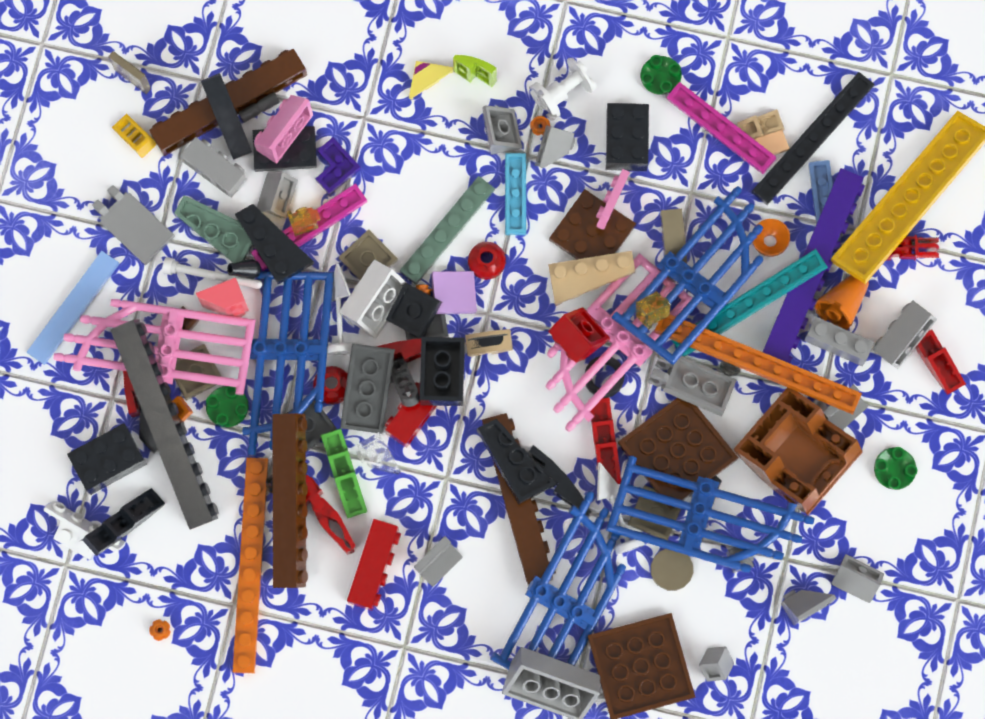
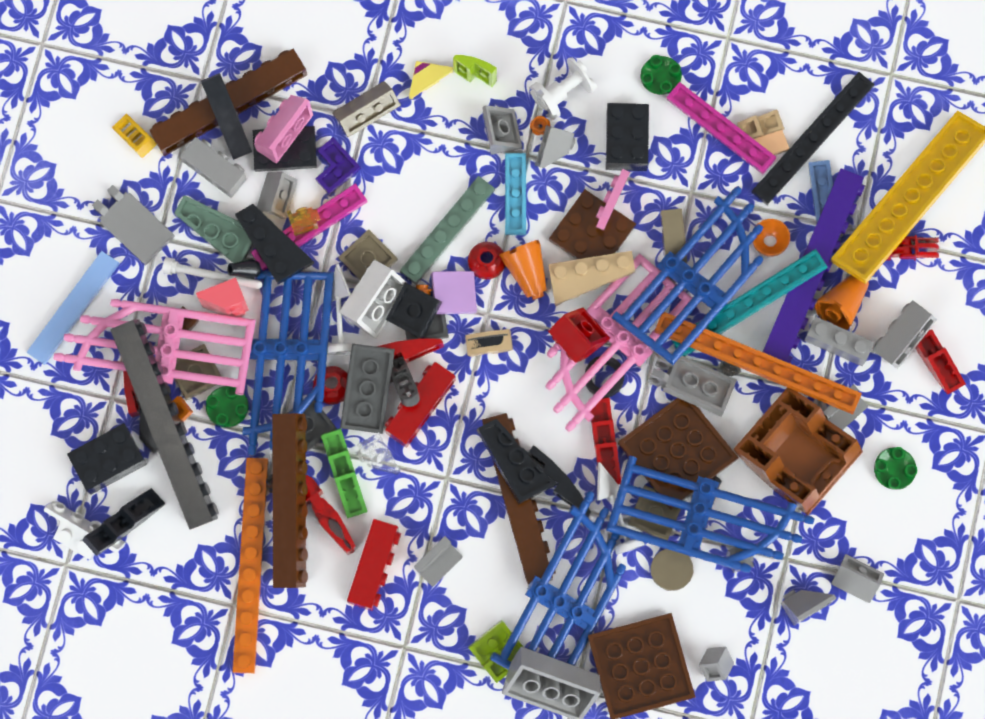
dark tan tile [108,51,151,94] -> none
orange plate [149,619,171,641] -> none
dark grey piece [238,92,280,123] -> none
black brick [420,337,465,406] -> none
clear yellow brick [636,291,671,330] -> none
none -> dark tan panel [332,81,401,138]
none -> lime slope [468,620,523,683]
none -> orange cone [499,239,547,300]

